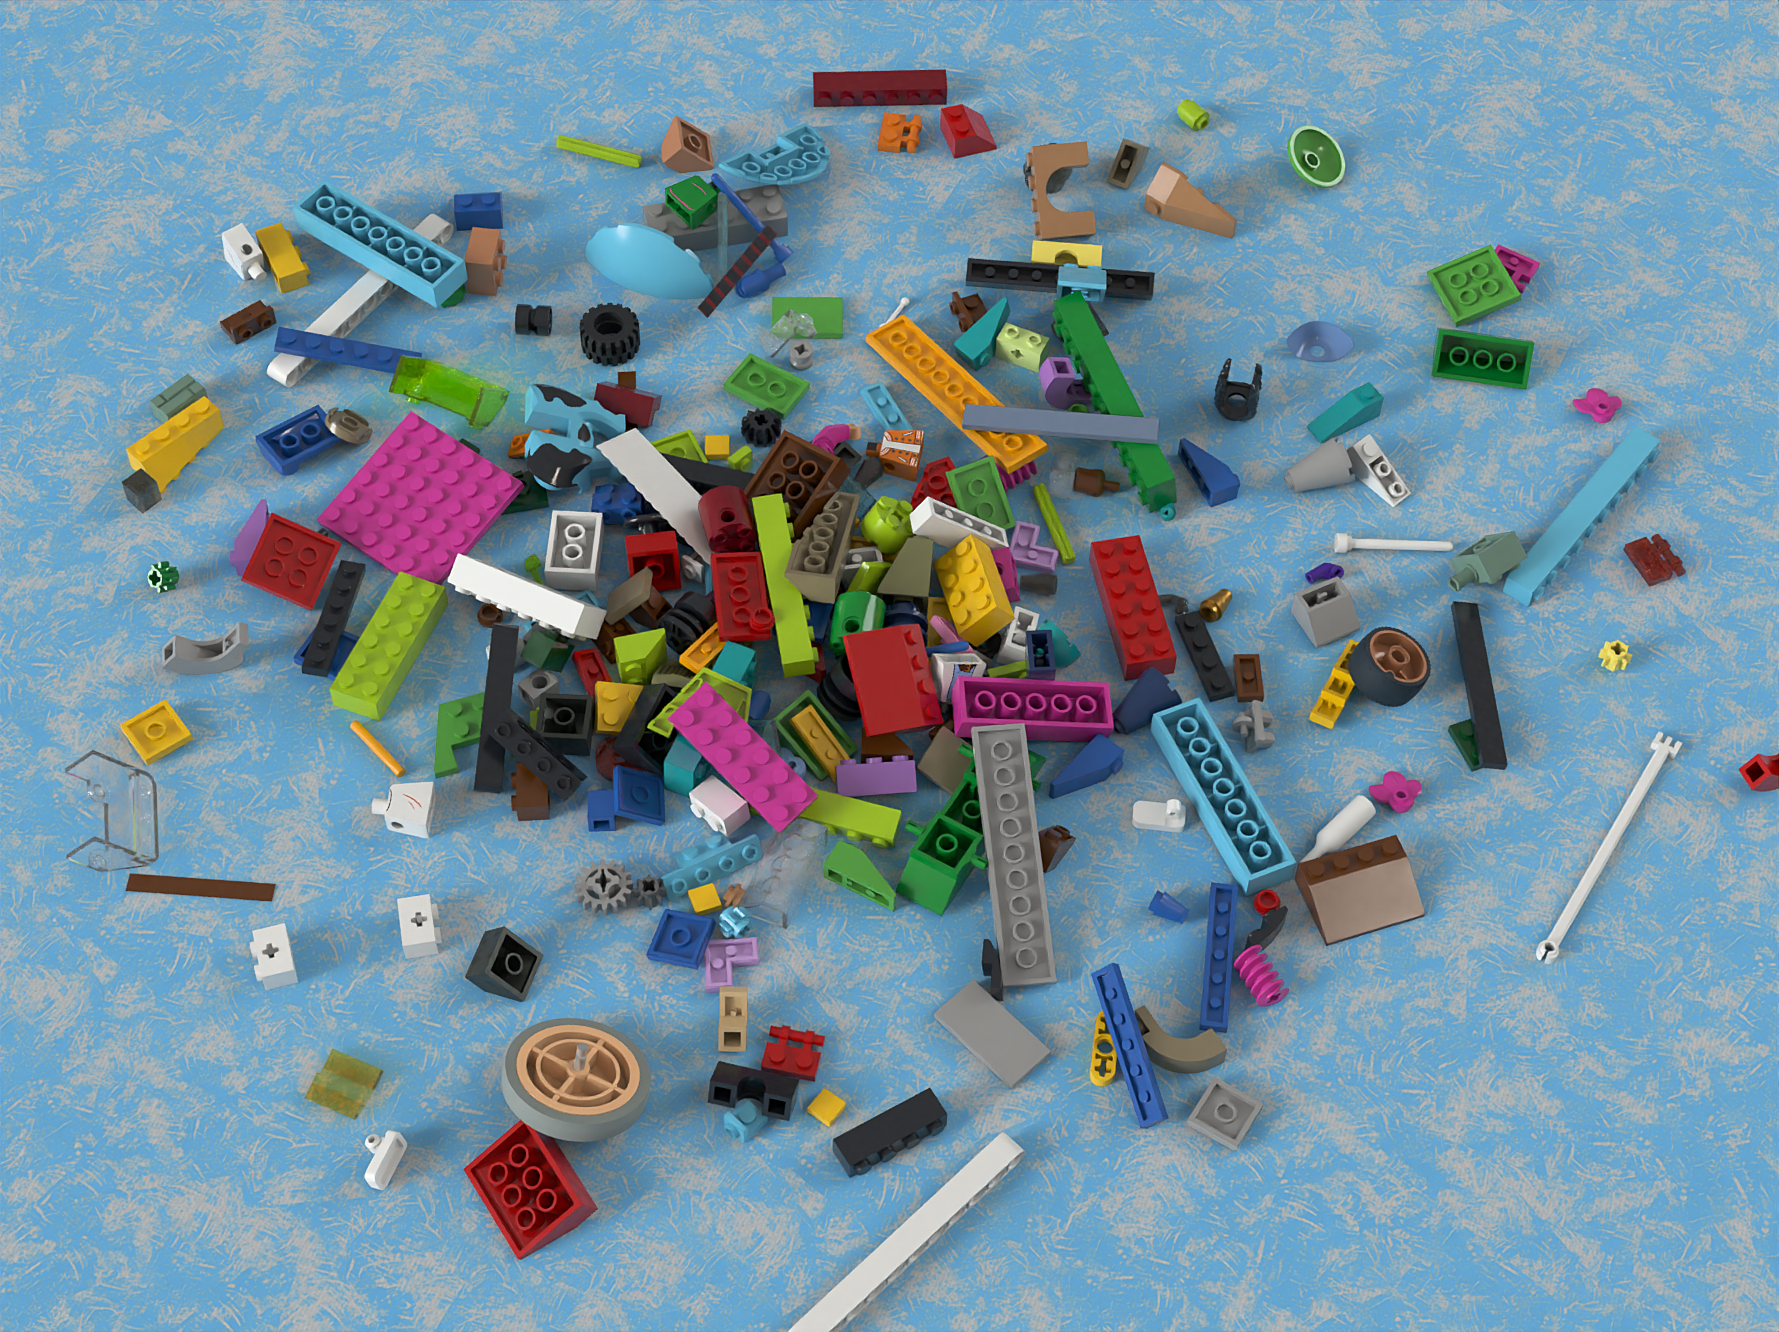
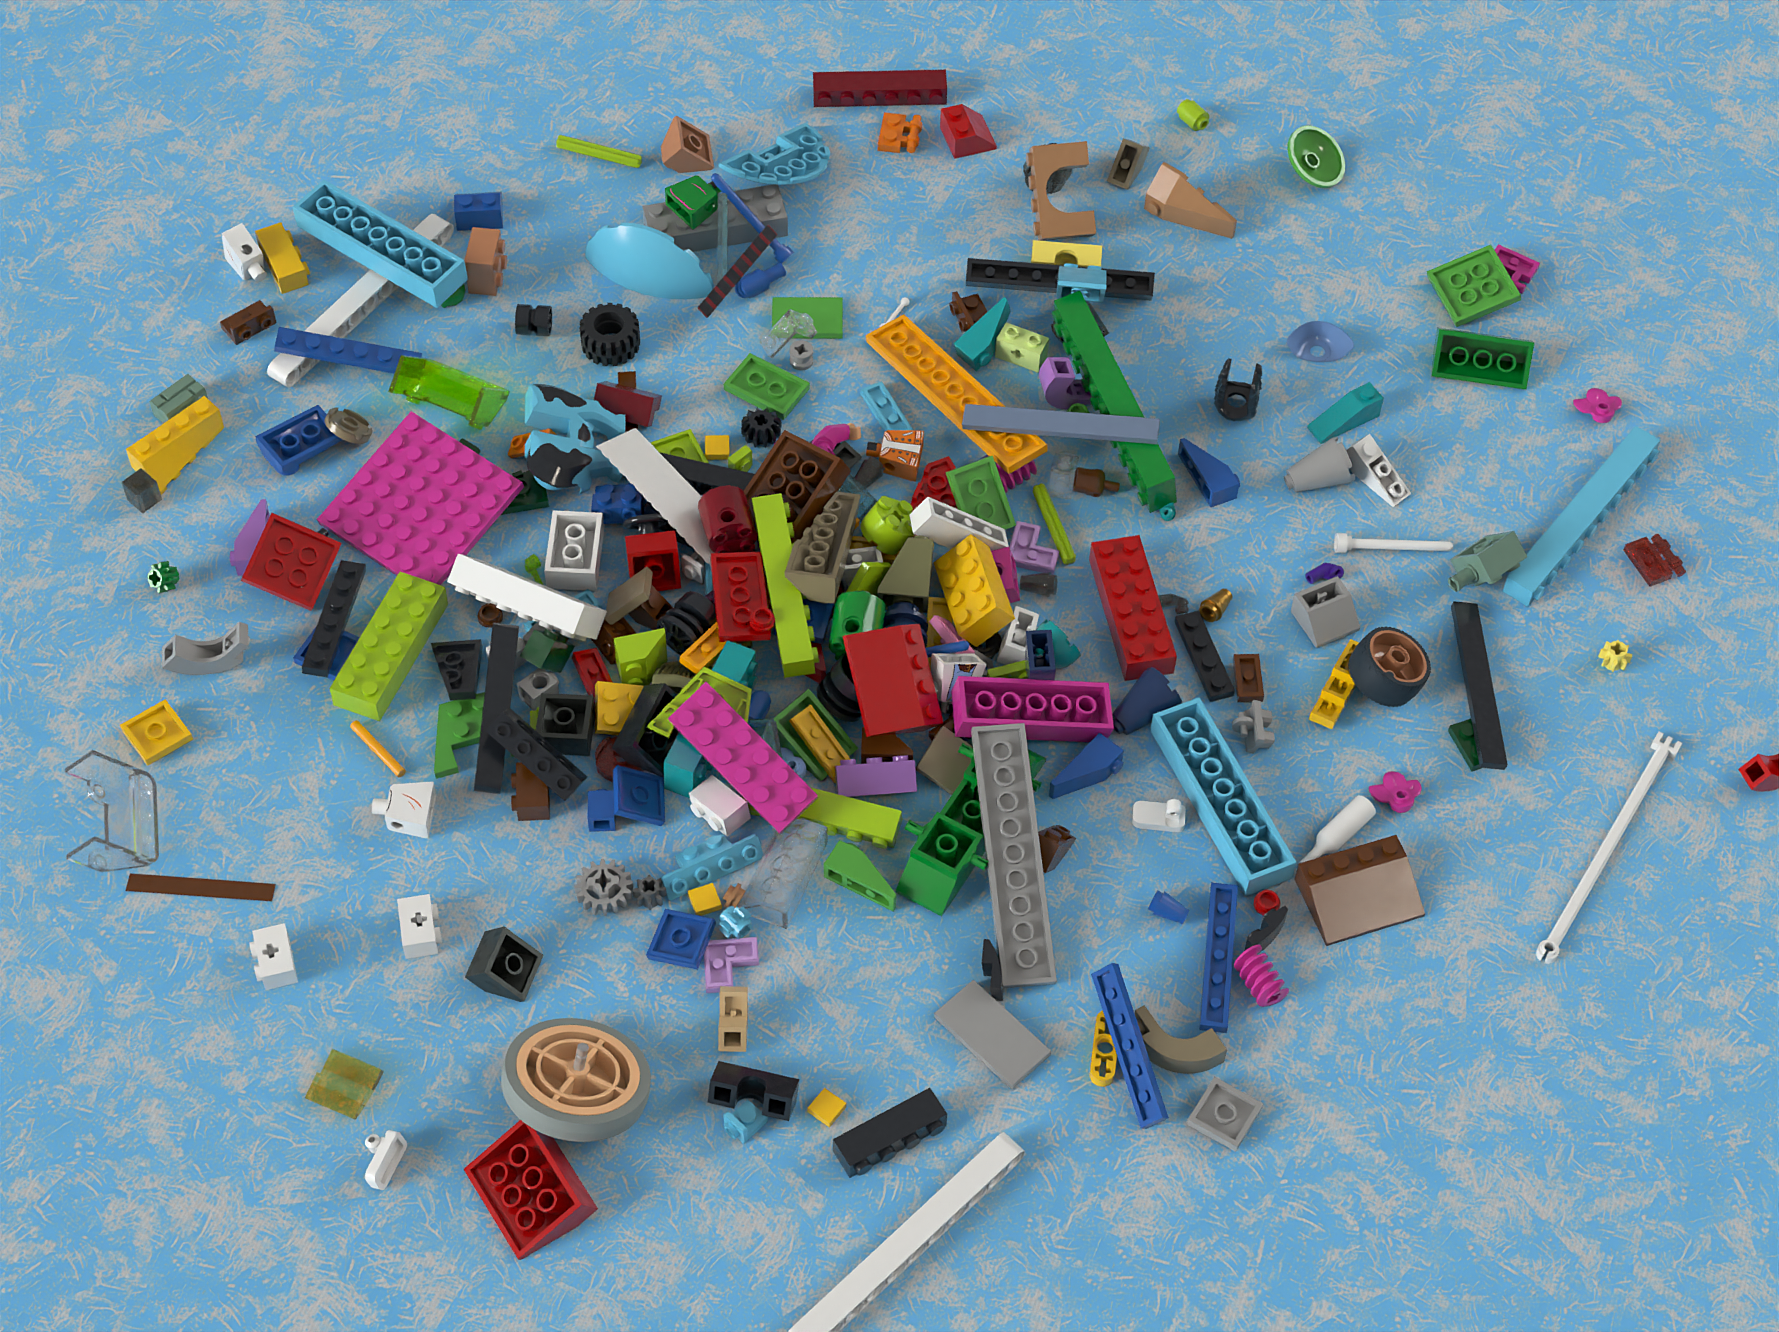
red plate [761,1025,825,1082] -> none
none -> black wing [431,639,483,701]

